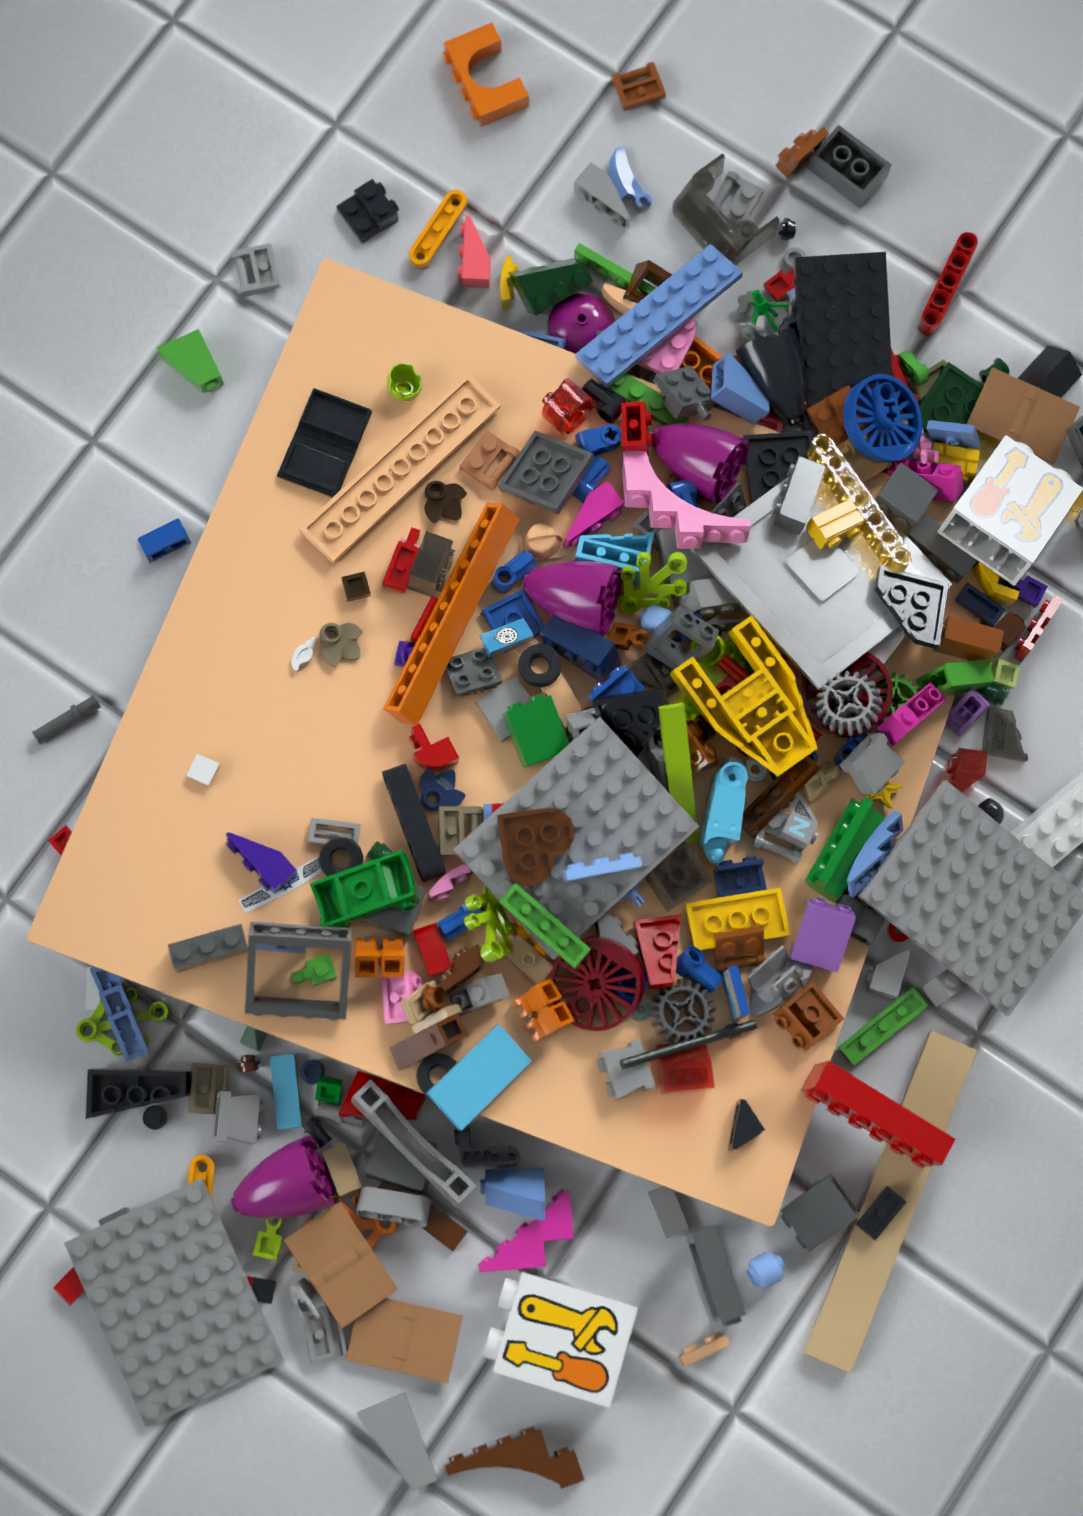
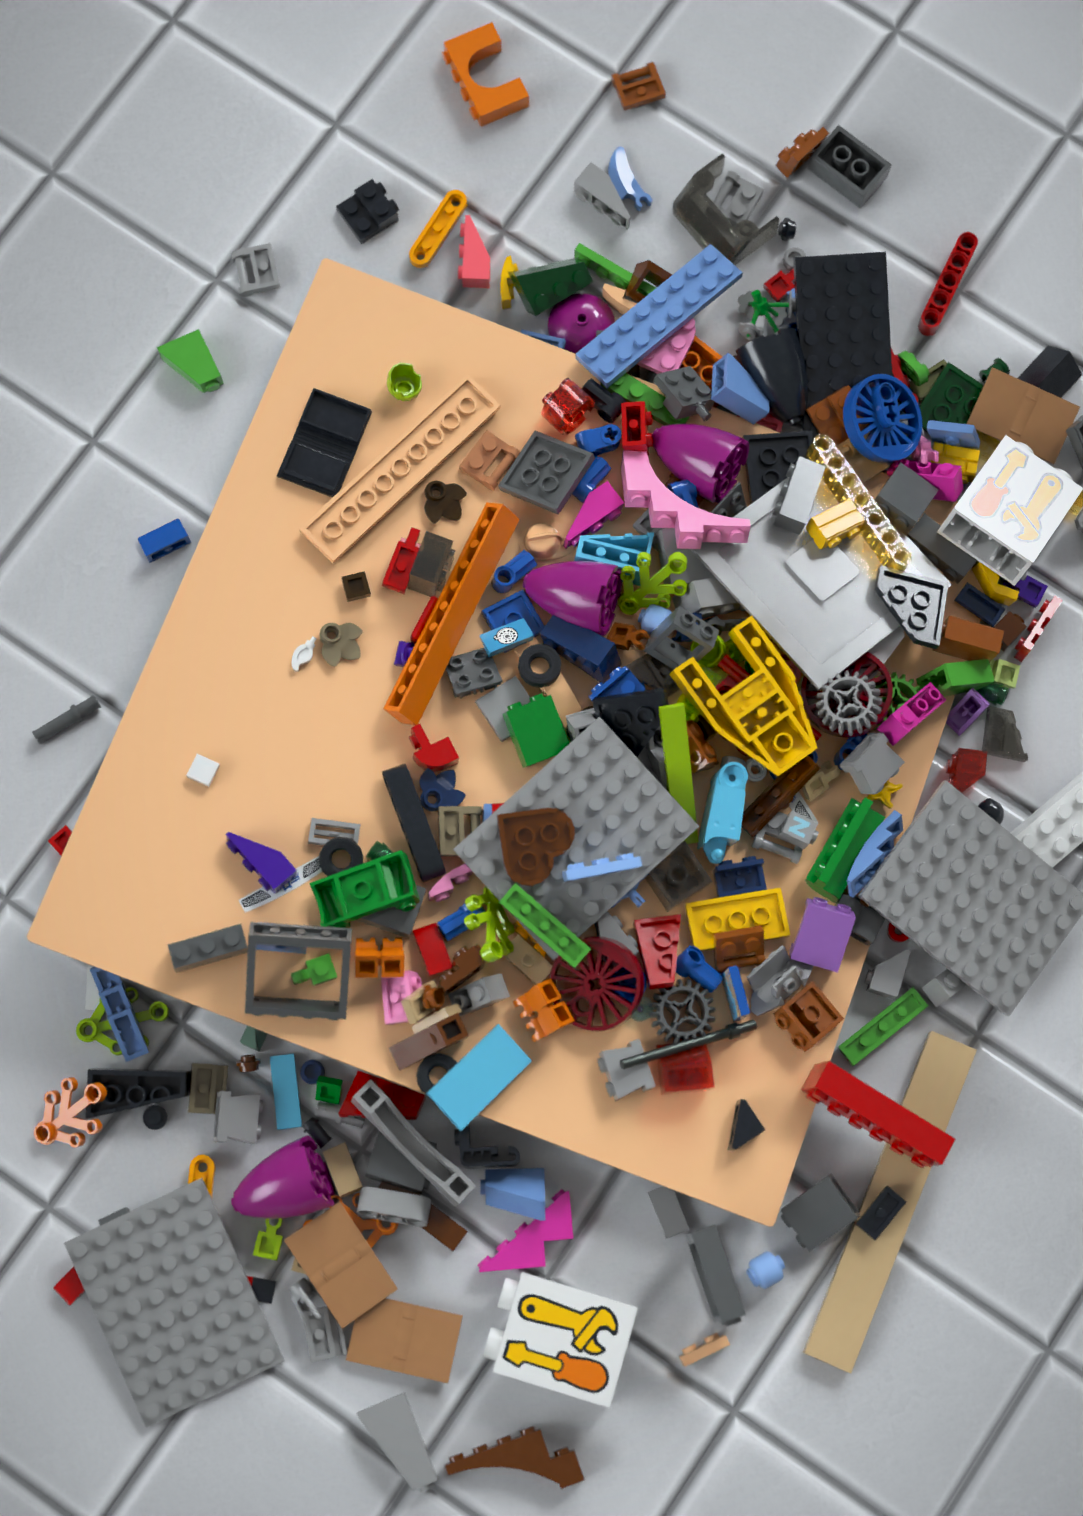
none -> orange plant [34,1077,107,1148]

